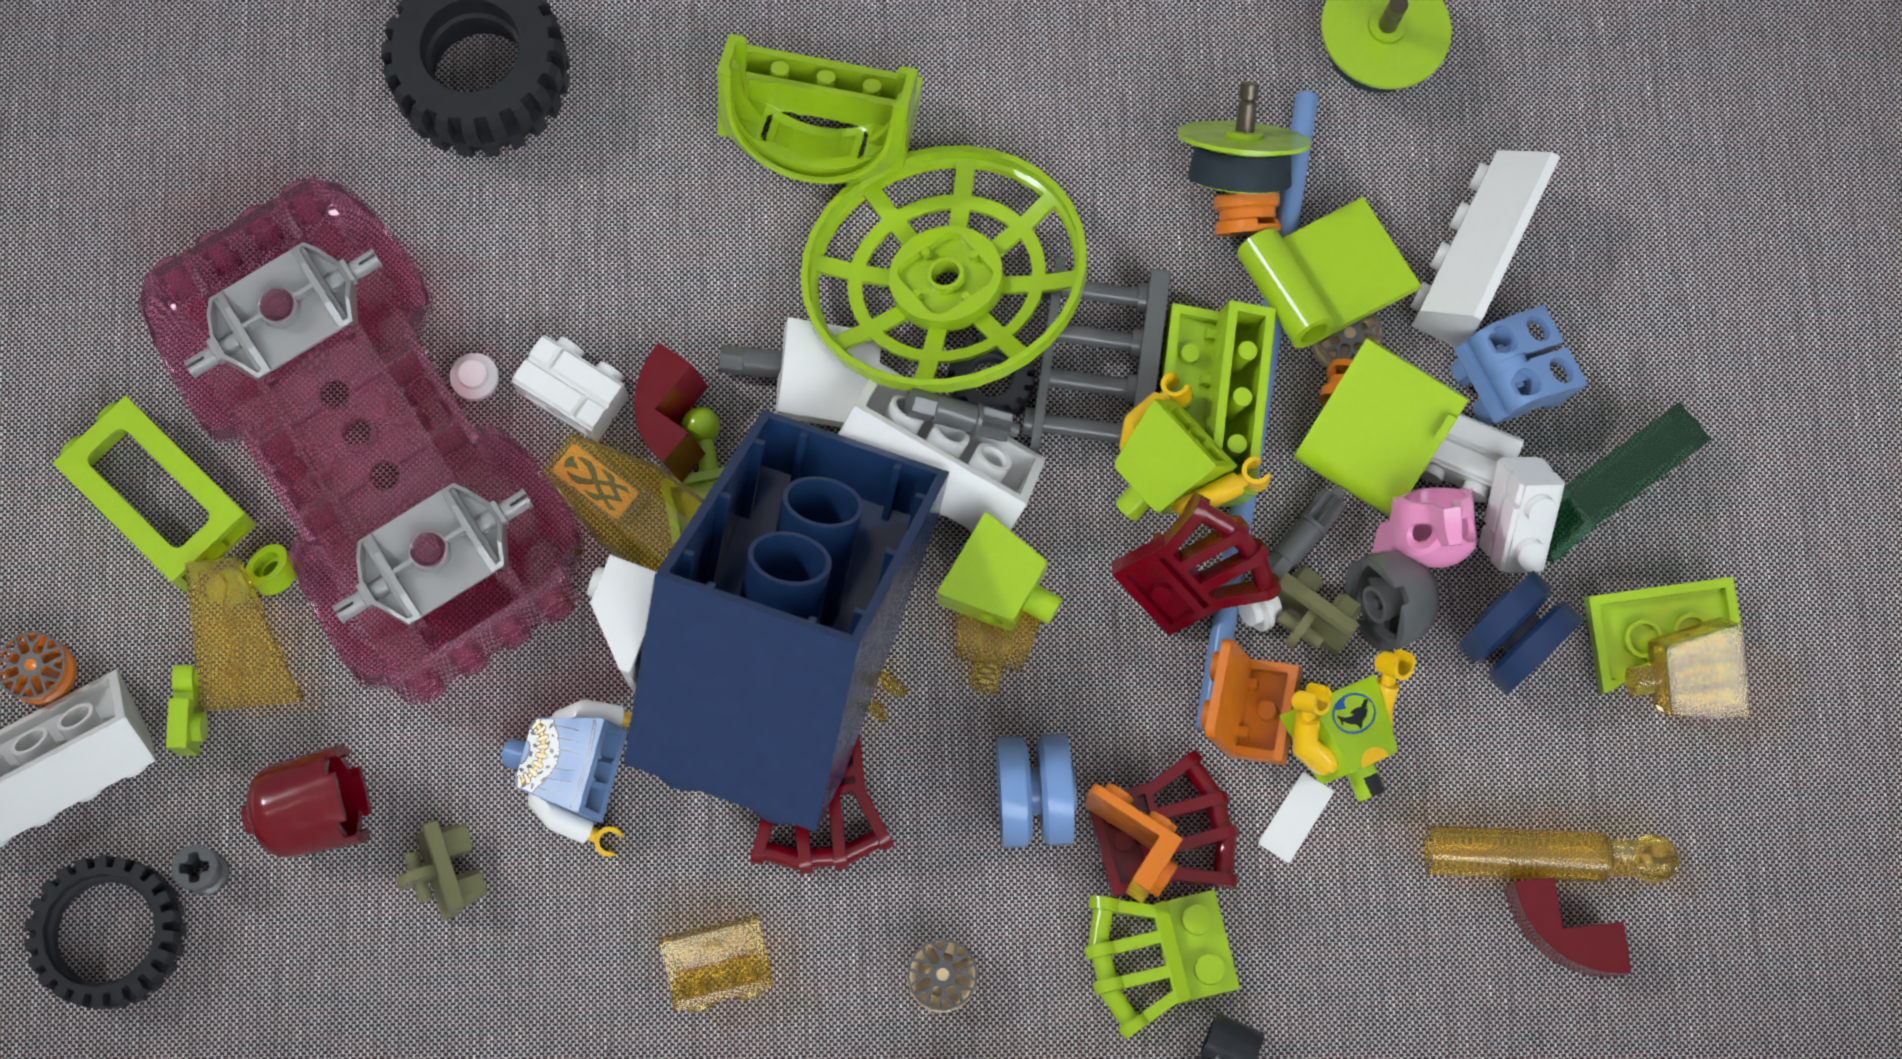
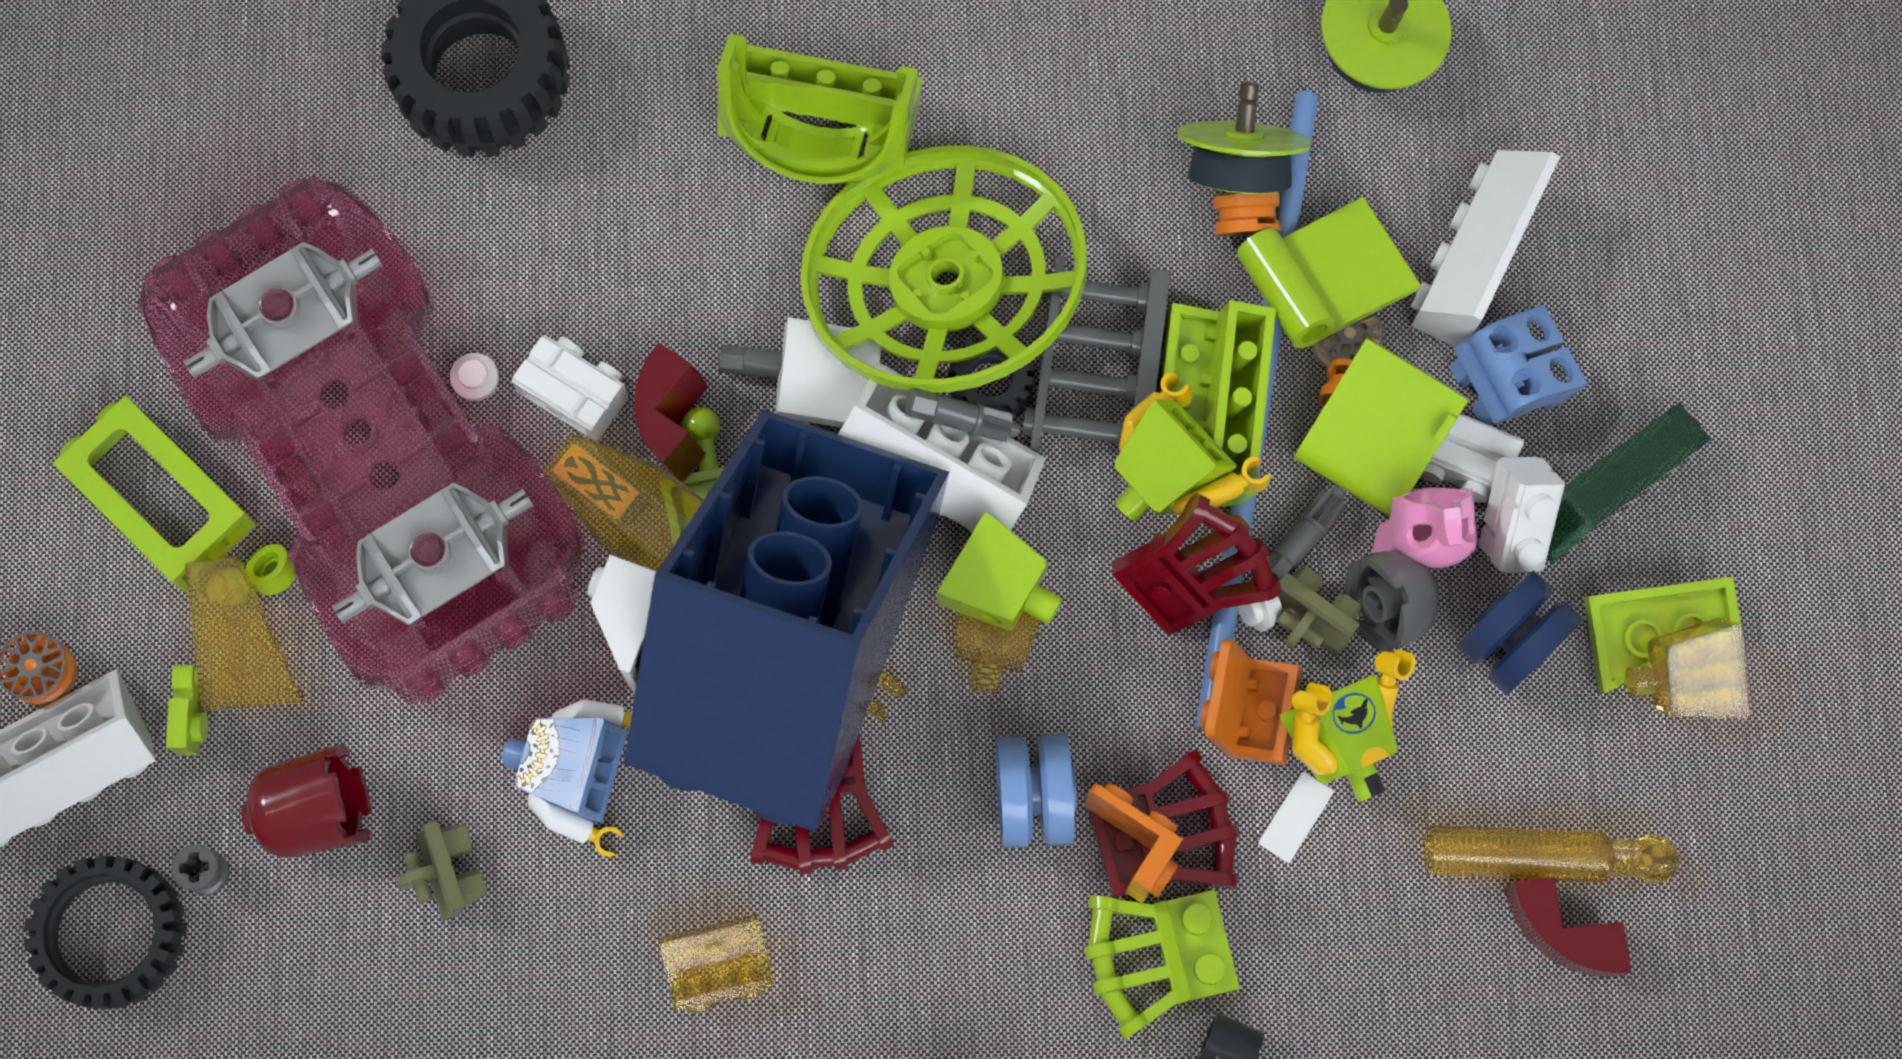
wheel [907,938,978,1013] -> none

